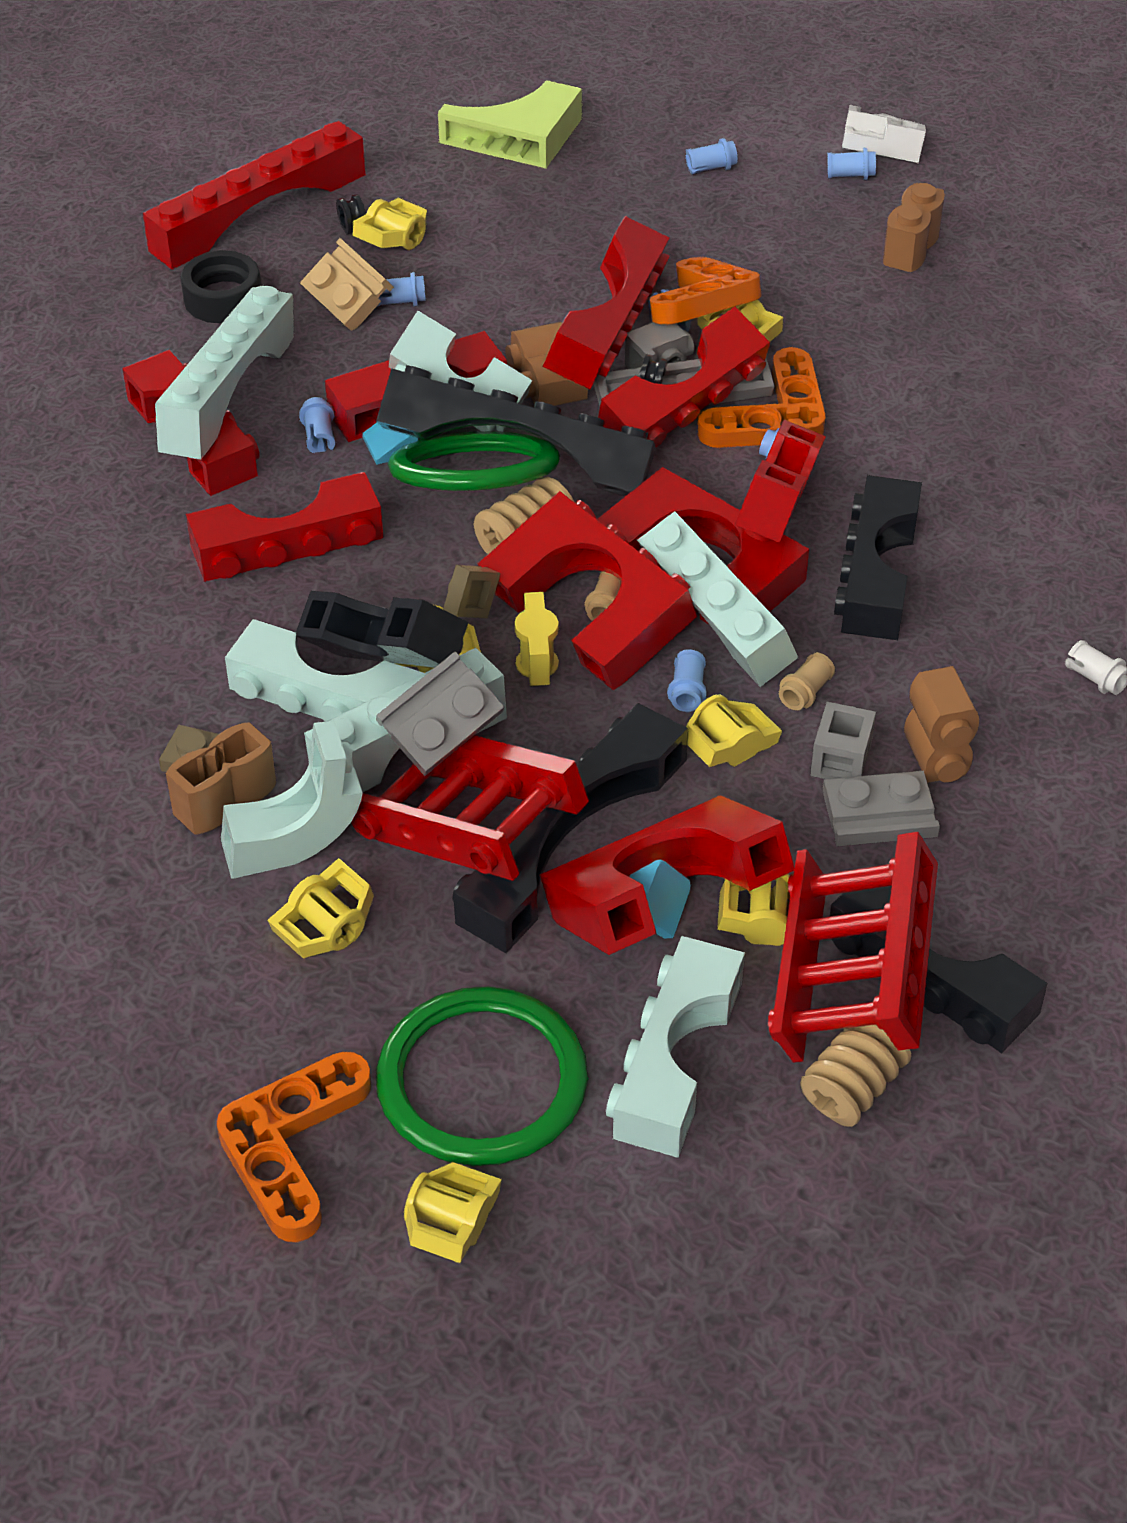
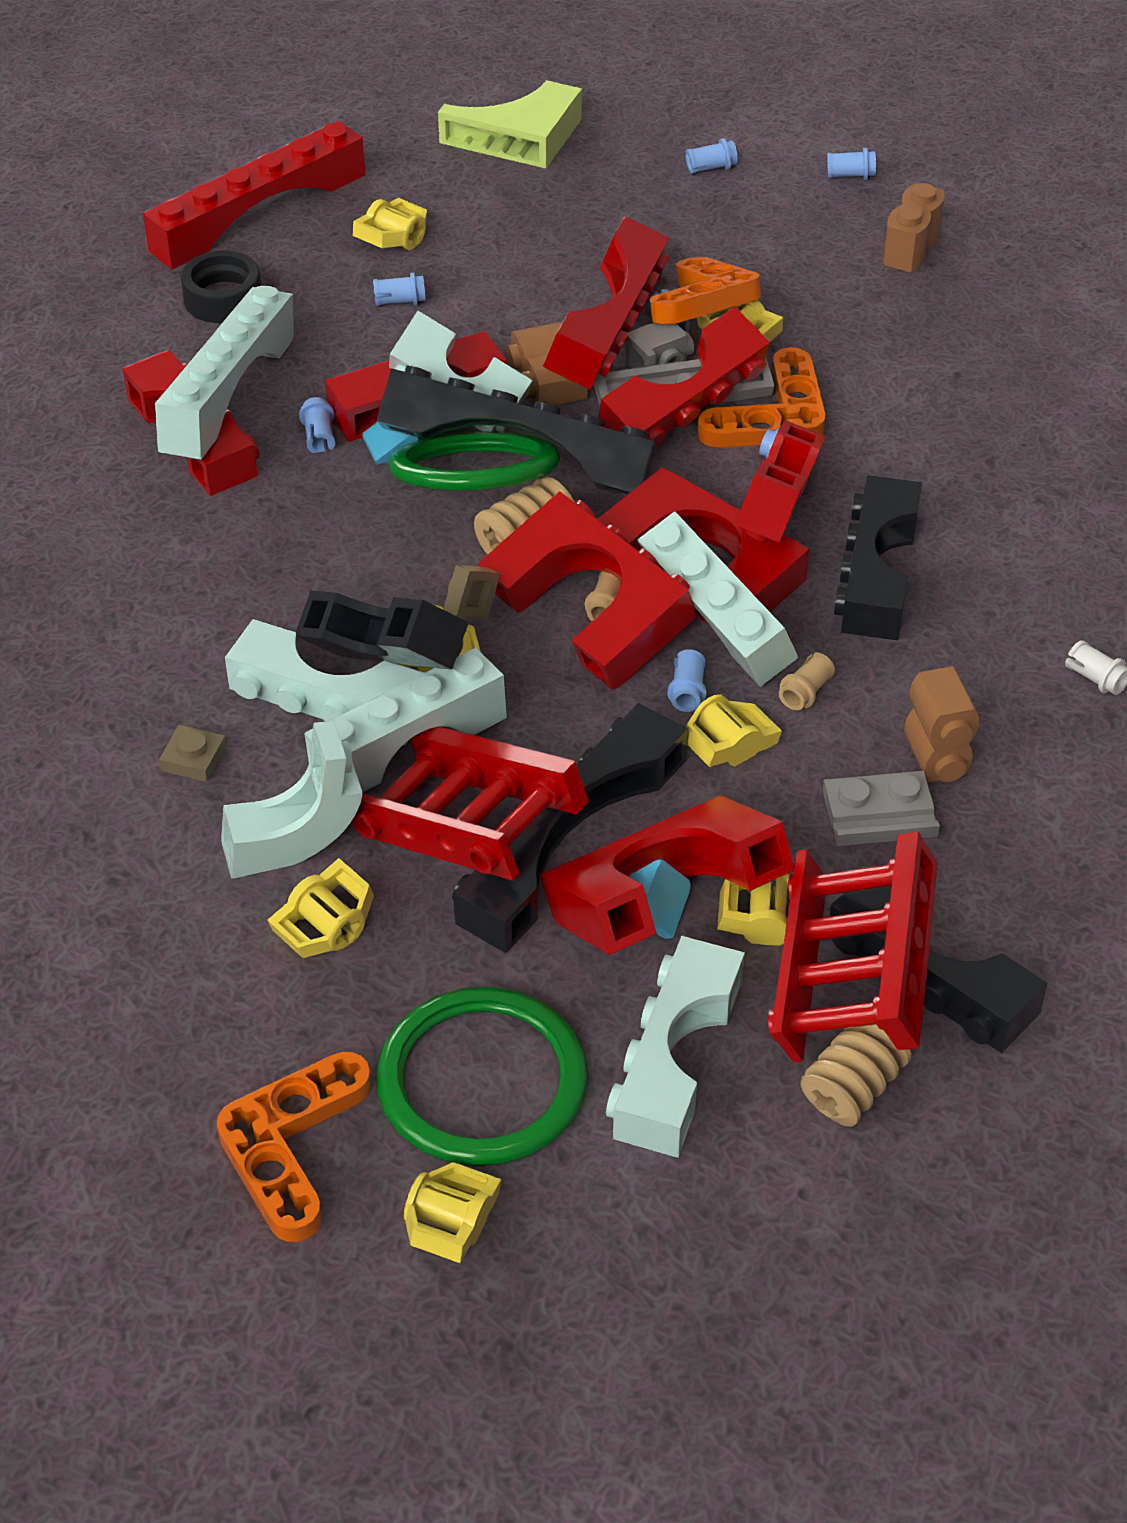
medium nougat brick [166,722,276,835] -> none
red arch [186,472,383,582] -> none
tan plate [300,238,394,331] -> none
black bush [336,194,366,235] -> none
light grey plate [376,651,504,776] -> none
light yellow piece [515,592,559,686] -> none
black bush [639,354,668,384] -> none
light grey brick [810,702,876,779] -> none
white slope [842,105,926,163] -> none

